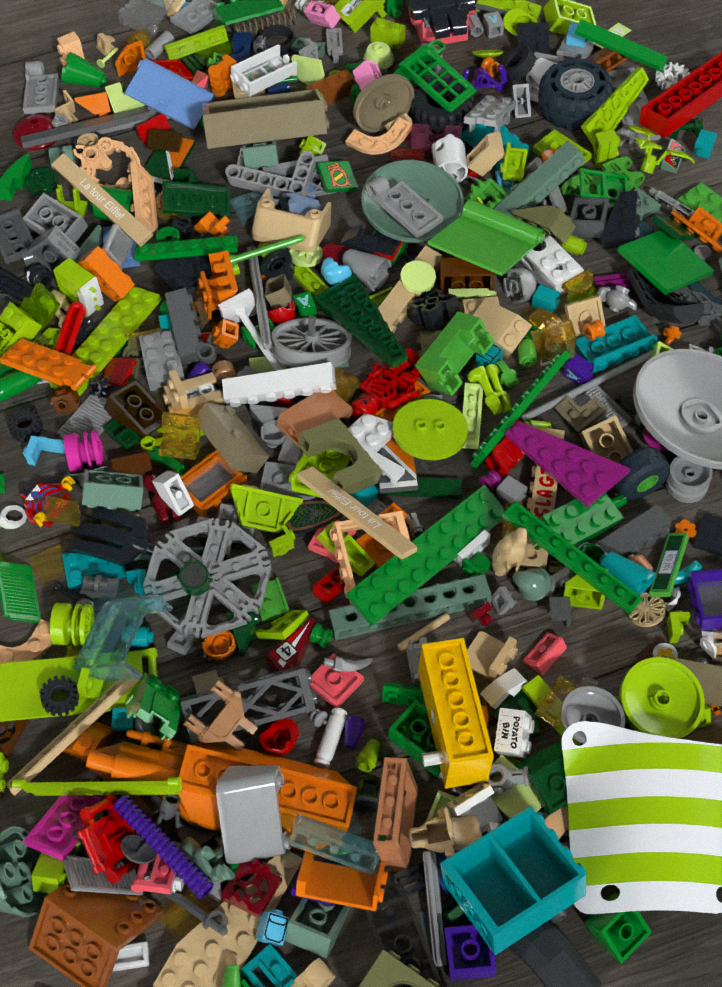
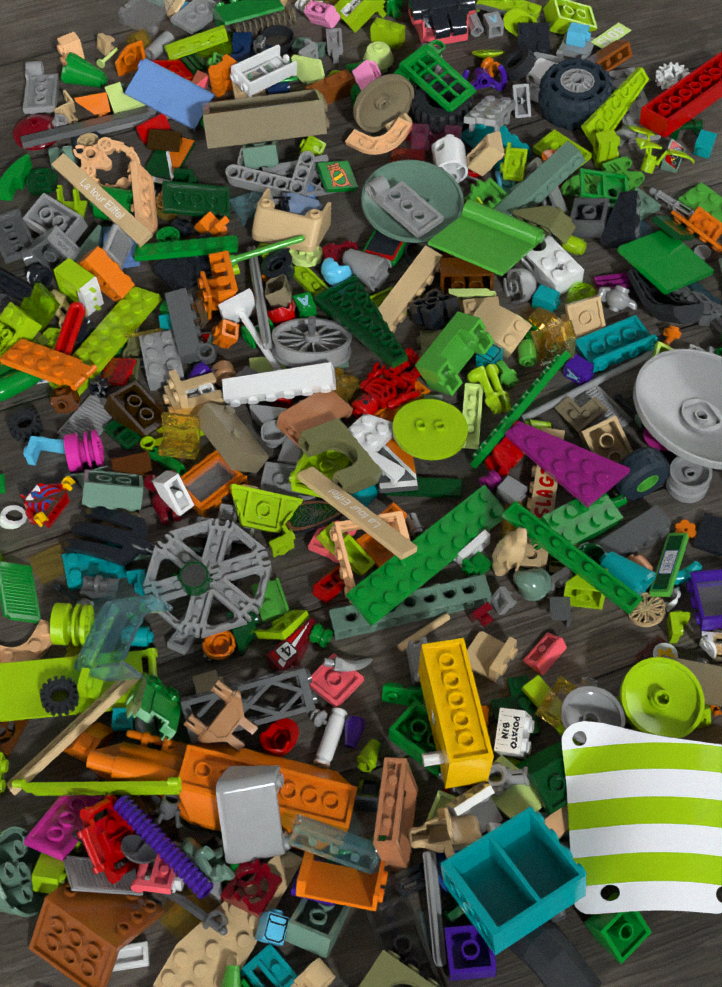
clear yellow piece [43,496,81,527] -> none
black slope [340,224,379,254] -> none
yellowish green tile [400,260,436,294] -> none
white slope [480,668,528,709] -> none
clear yellow tile [561,268,593,293] -> none
green tile [574,19,668,72] -> none
orange wheel [583,319,605,341] -> none

